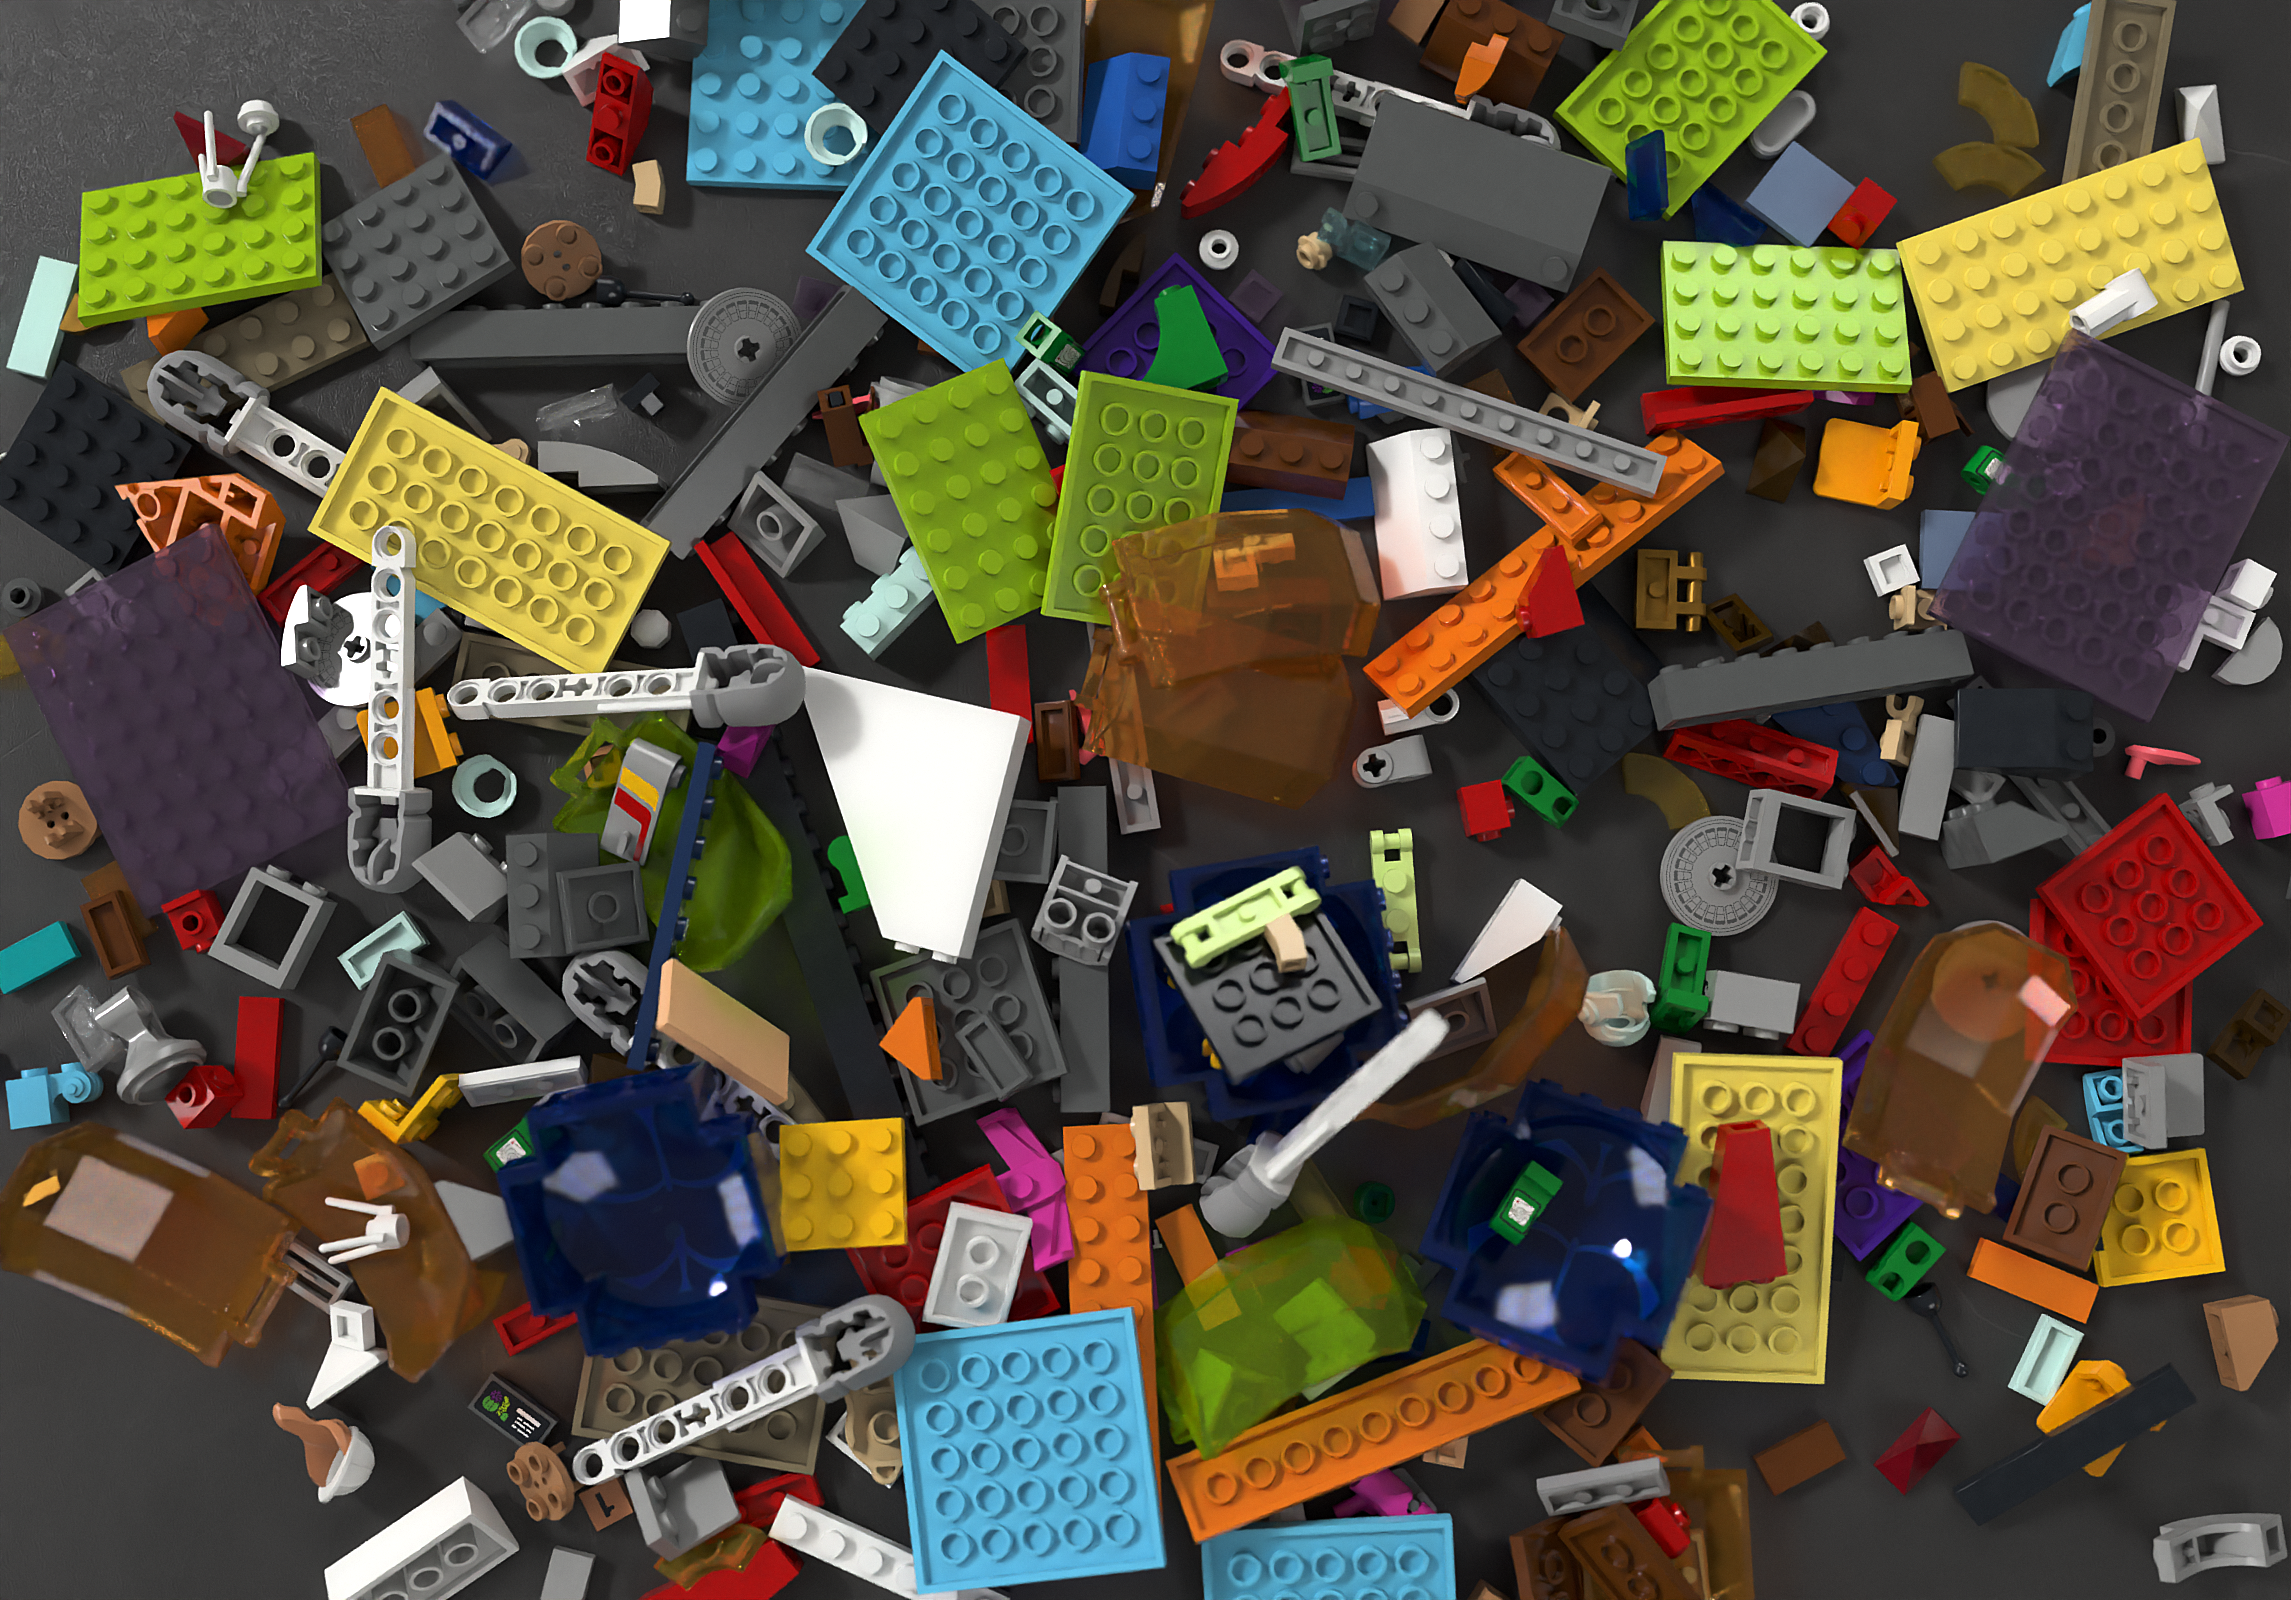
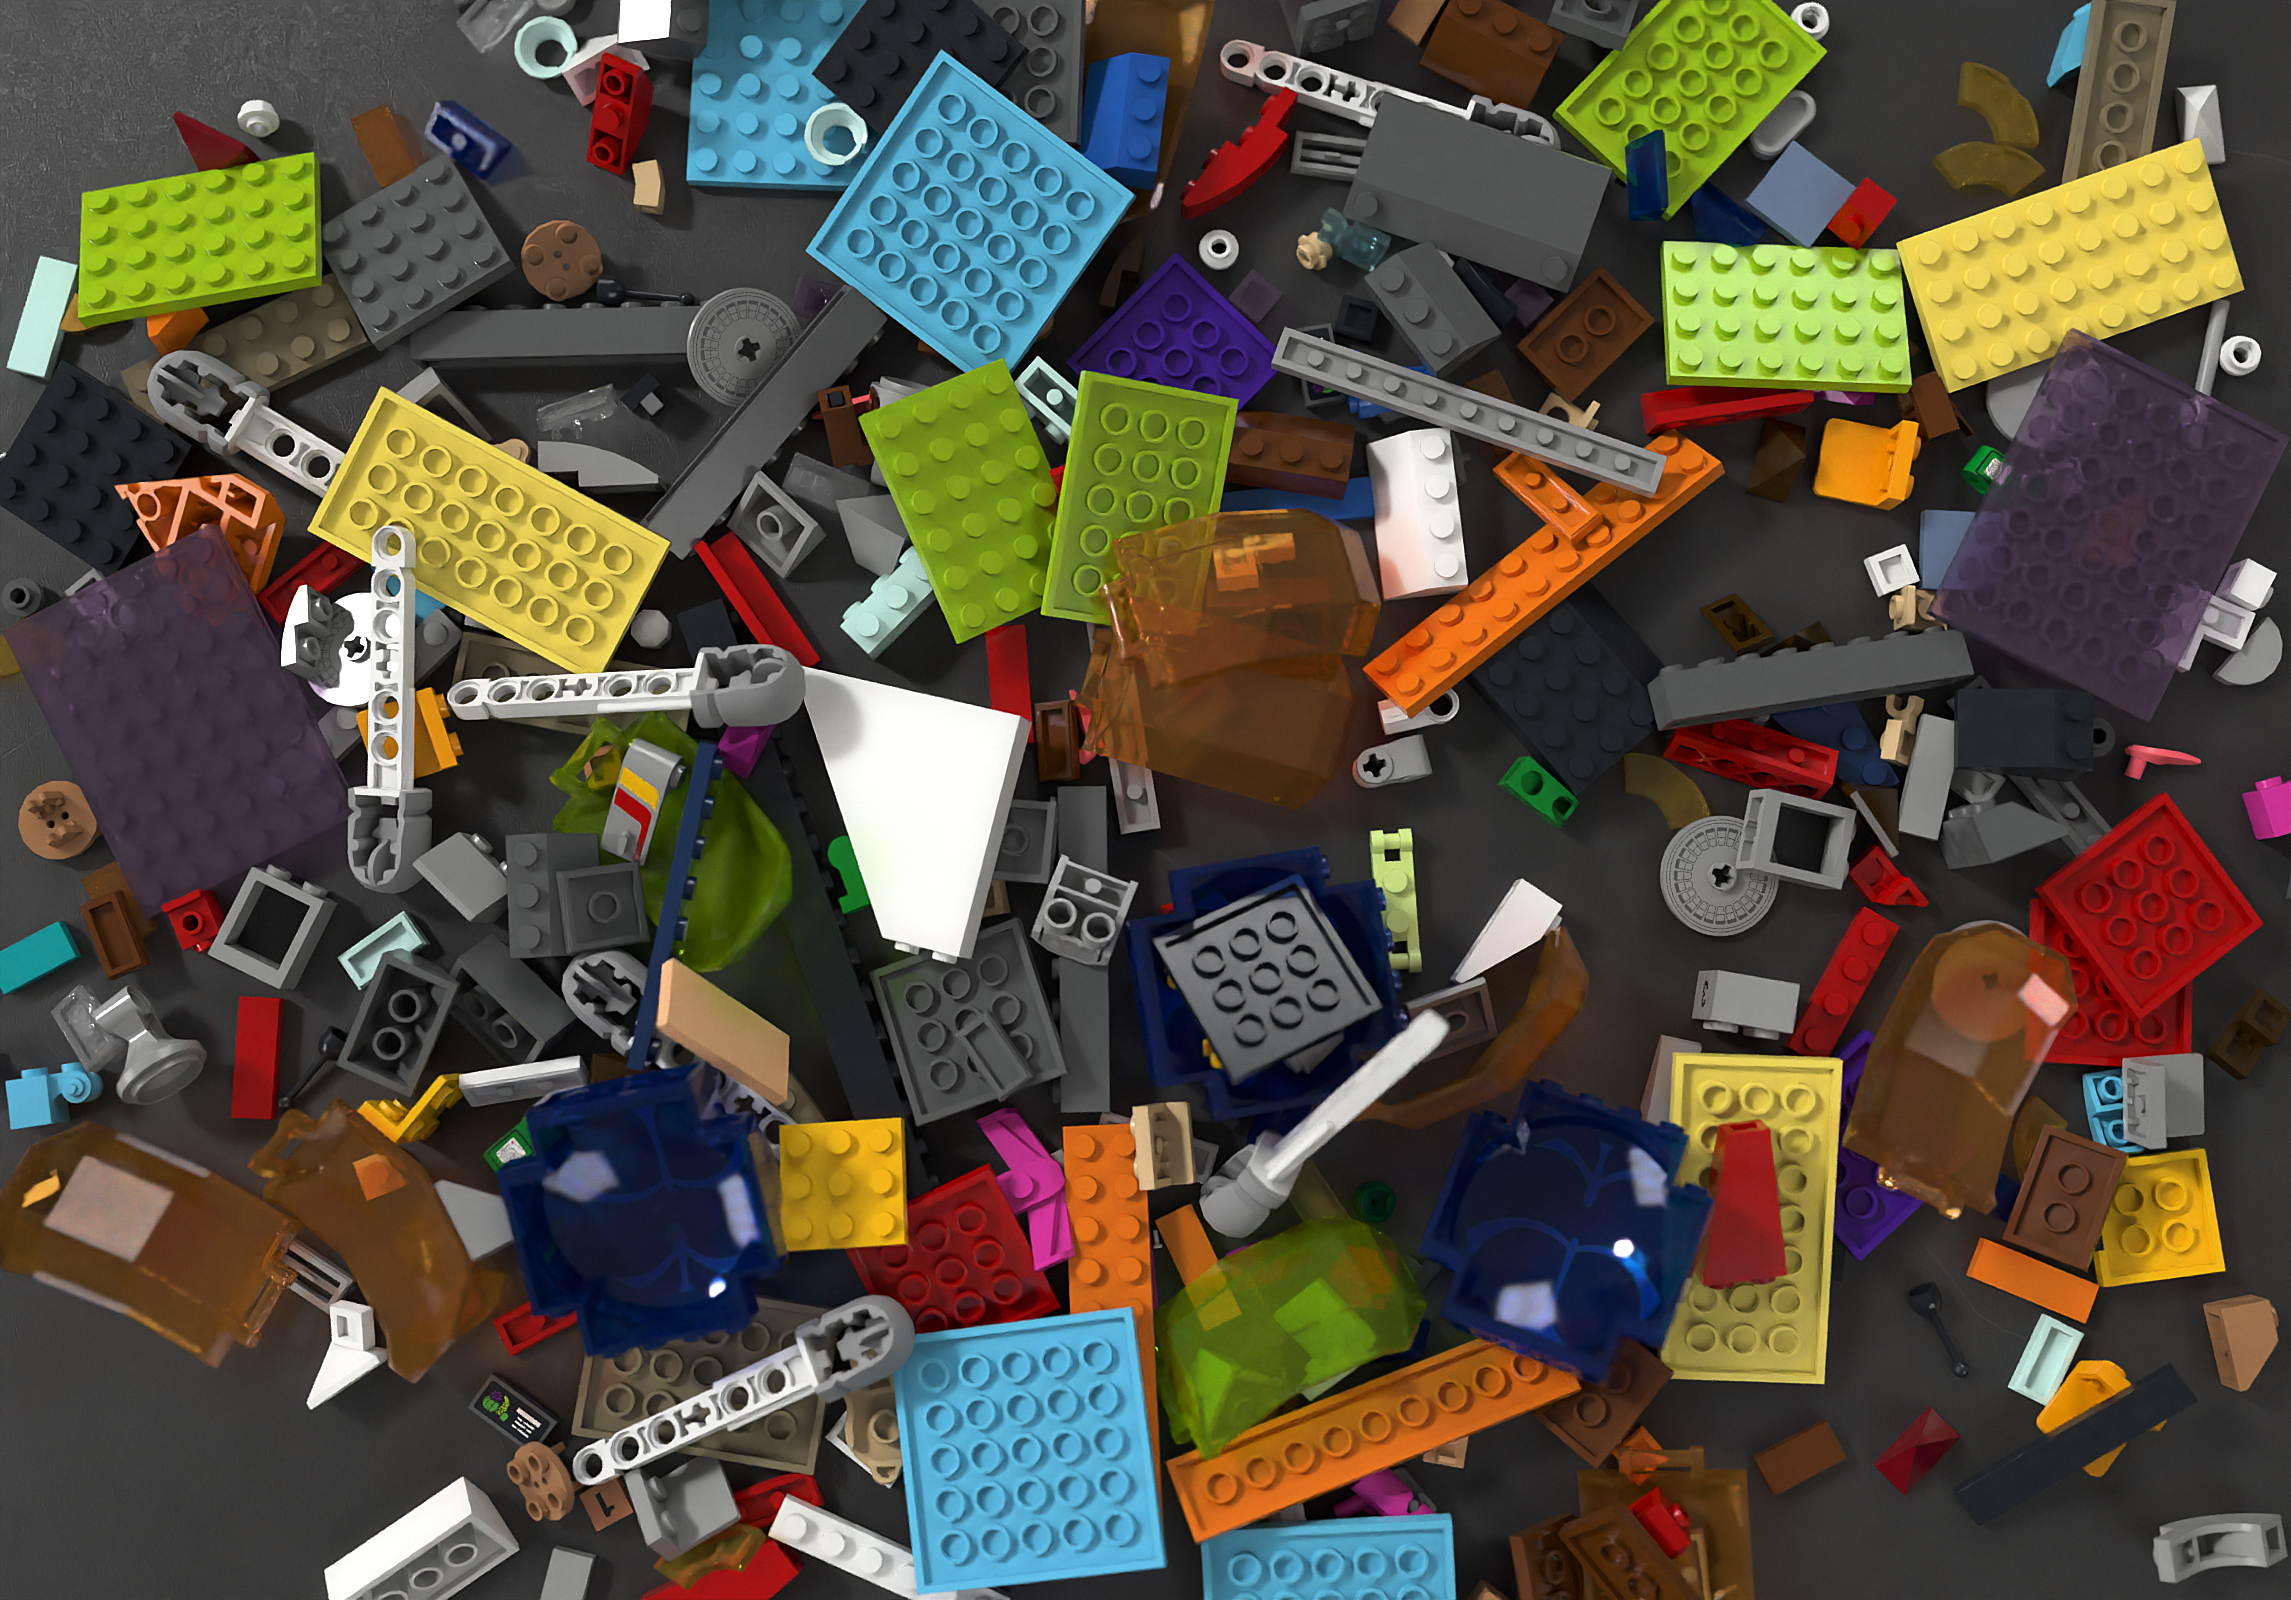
red brick [164,1065,244,1129] -> none
white plant [198,111,266,208] -> none
piece [273,1402,375,1504] -> none
white plant [319,1197,410,1265] -> none
light aqua piece [452,754,517,818] -> none
orange slope [879,997,943,1081] -> none
white tile [922,1202,1033,1329] -> none
green leg [1014,310,1087,377] -> none
green arch [1141,285,1228,393] -> none
yellowish green plate [1171,866,1322,968] -> none
tan piece [1264,913,1308,973] -> none
green bracket [1278,54,1342,162] -> none
orange slope [1454,34,1509,105] -> none
red brick [1456,779,1515,842] -> none
green leg [1488,1160,1563,1246] -> none
red slope [1515,545,1585,639] -> none
light grey tile [1537,1457,1671,1516] -> none
light aqua helmet [1571,970,1656,1047] -> none
pearl gold plate [1633,549,1707,633] -> none
green bracket [1647,923,1712,1036] -> none
green leg [1865,1218,1947,1302] -> none
white piece [2069,267,2158,341] -> none
light grey bracket [2178,782,2234,847] -> none

